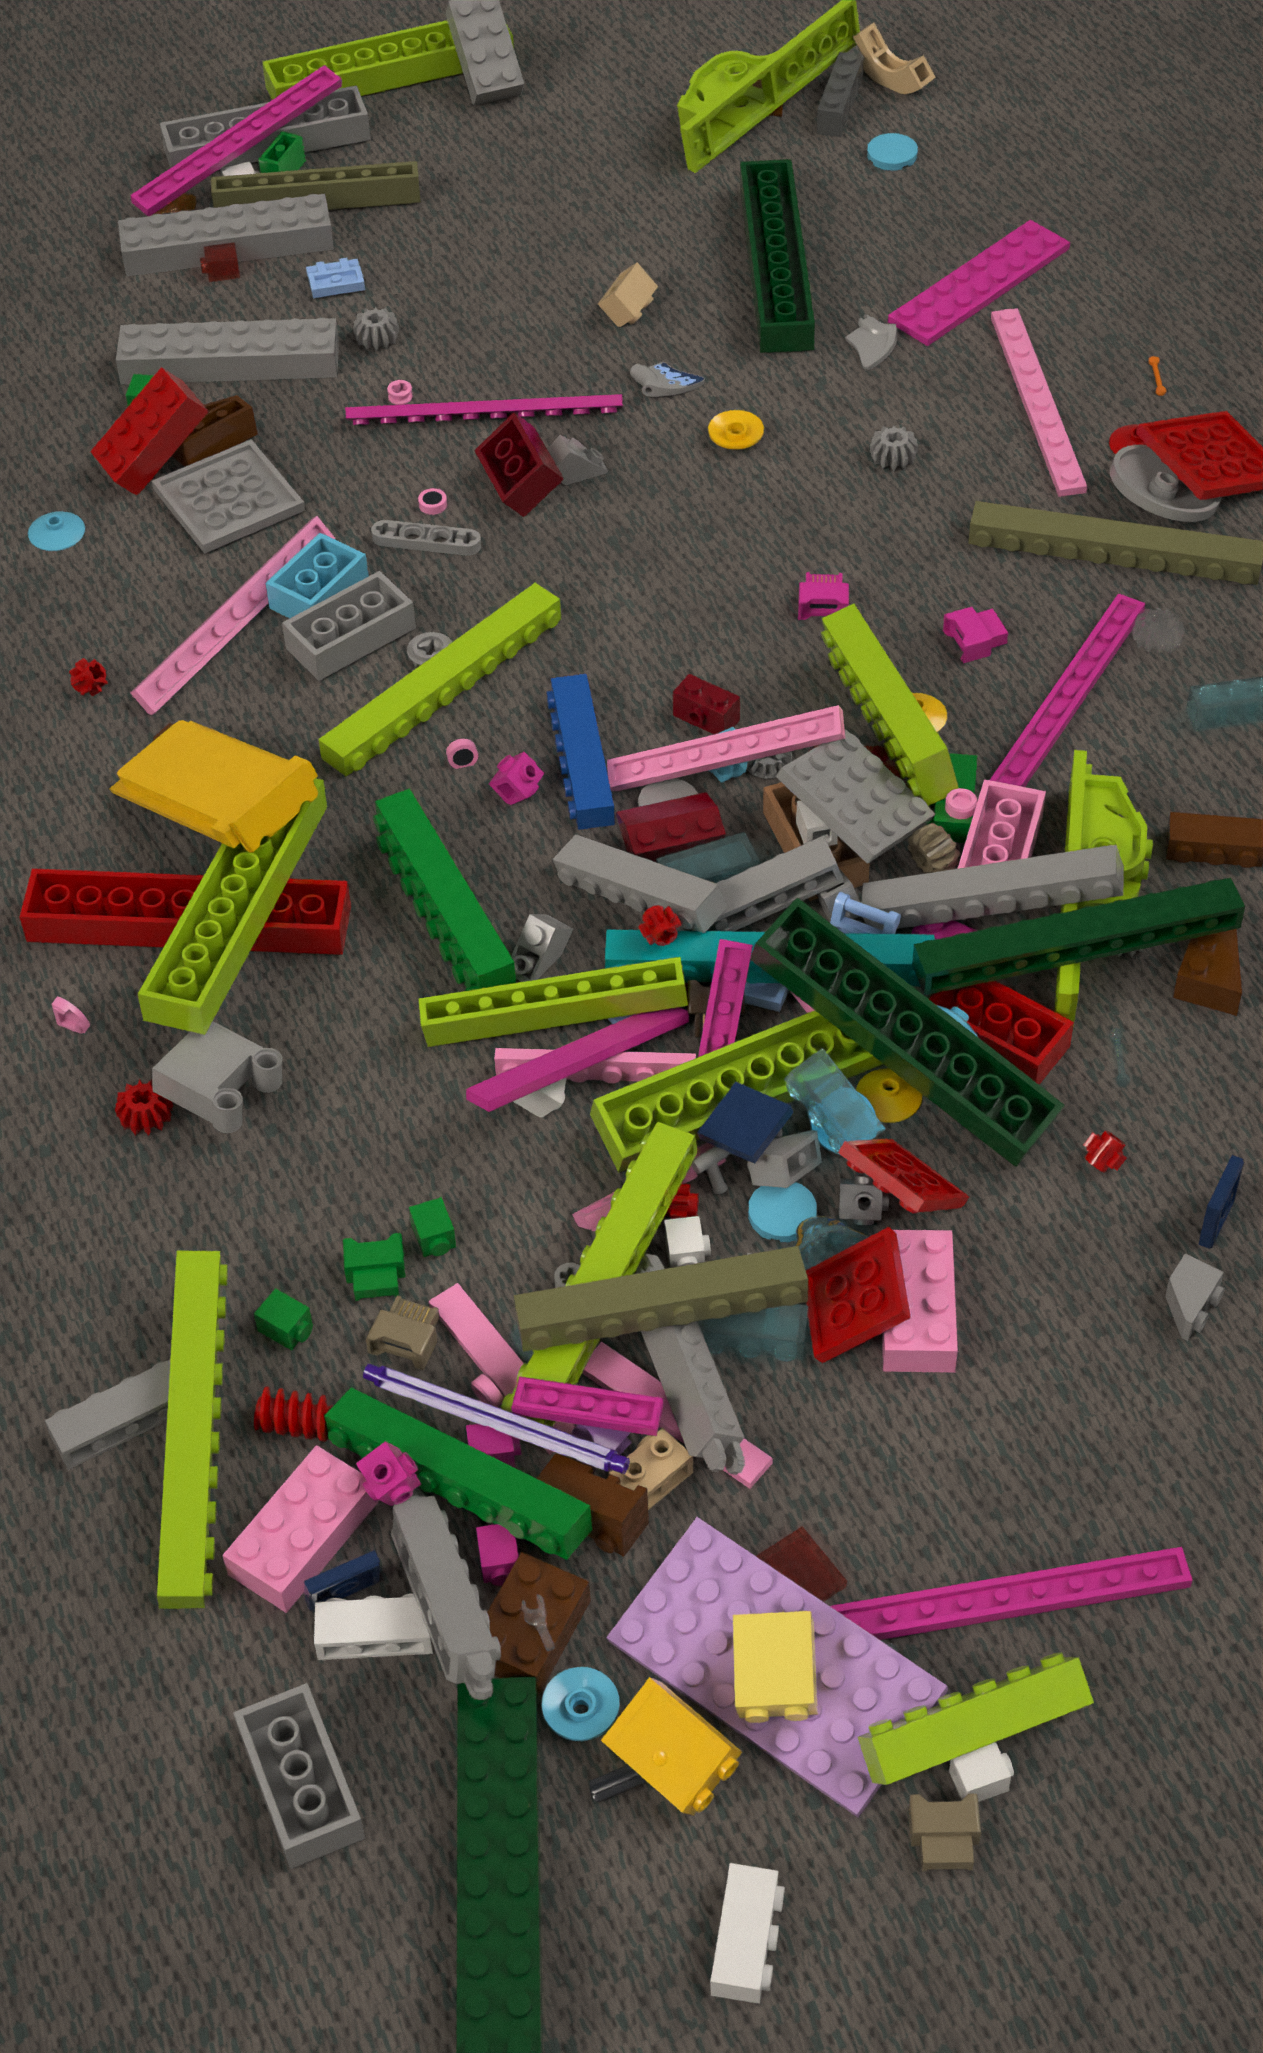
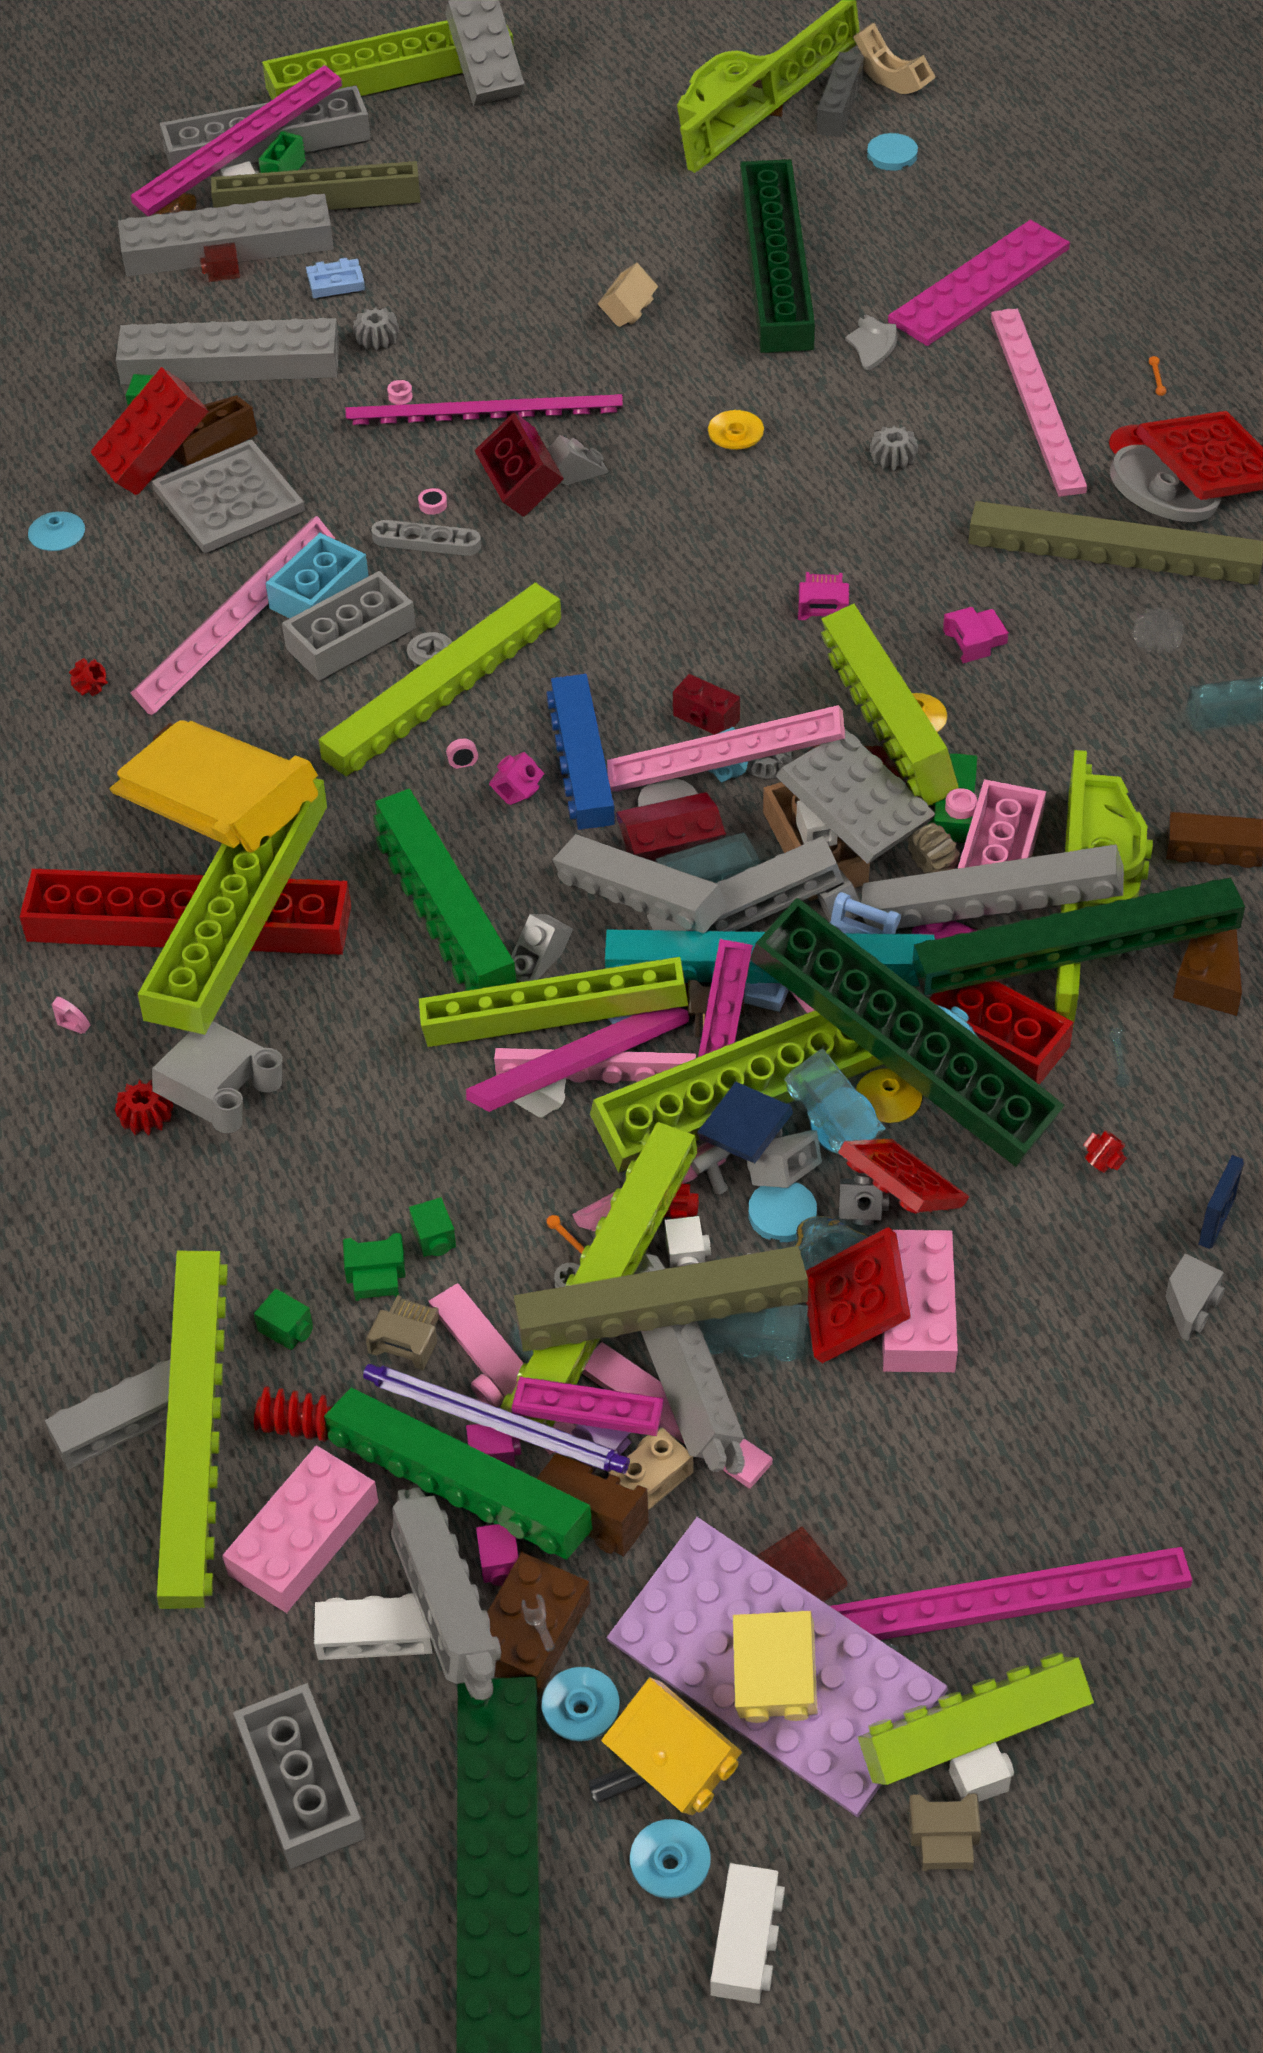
dark blue tile [304,1550,380,1612] -> none
dark pink brick [356,1441,421,1506] -> none
light grey arm [630,362,705,397] -> none
red gear [638,905,682,946] -> none
dark pink plate [990,593,1145,787] -> none
none -> orange hinge [546,1215,585,1254]
none -> medium azure dish [630,1819,710,1899]

